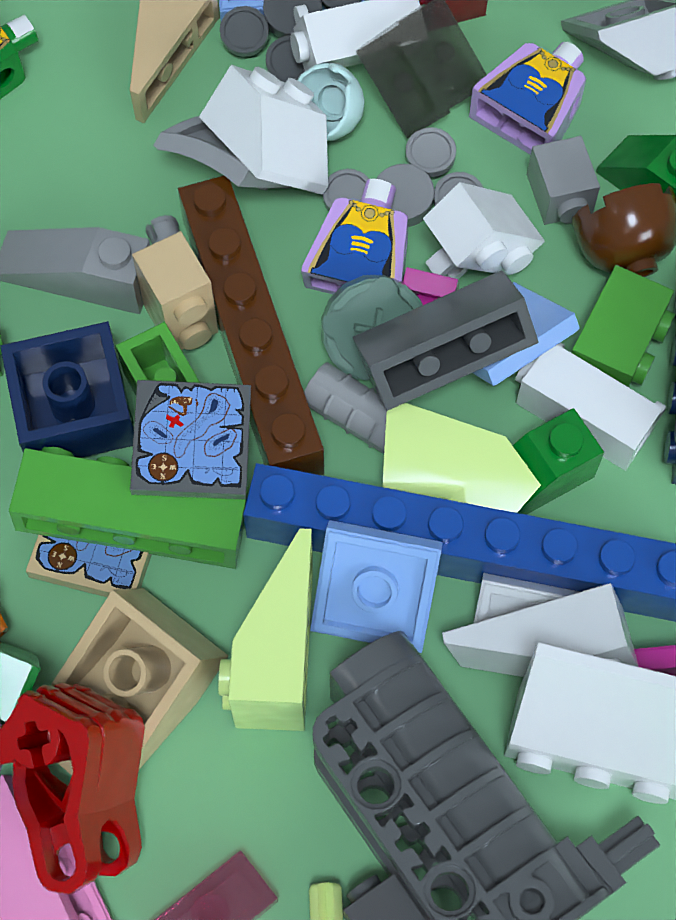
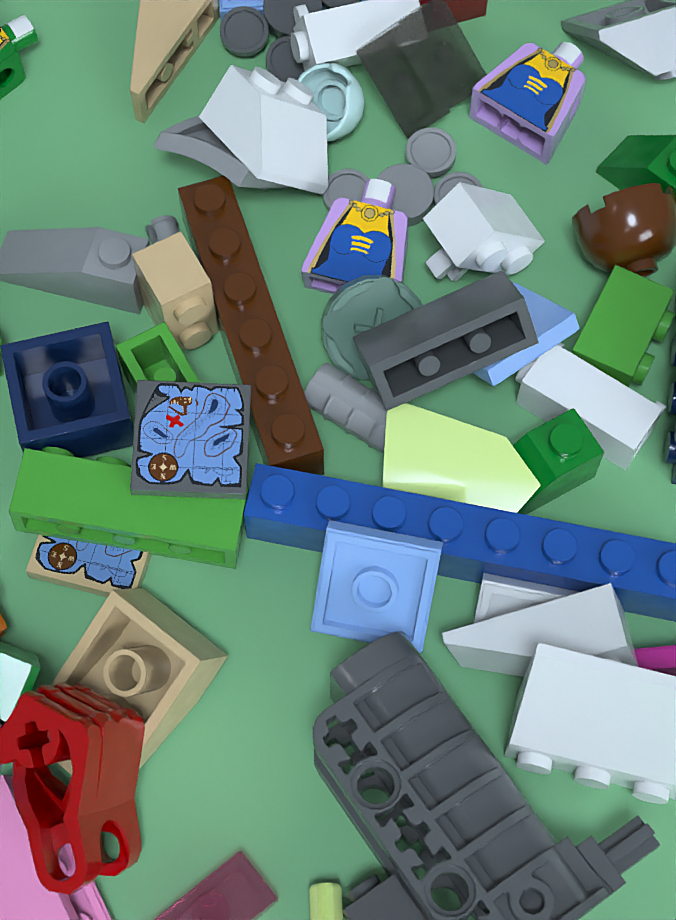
yellowish green slope [218,528,313,731] -> none
dark pink tile [403,267,459,305] -> none
light grey brick [527,136,600,225] -> none

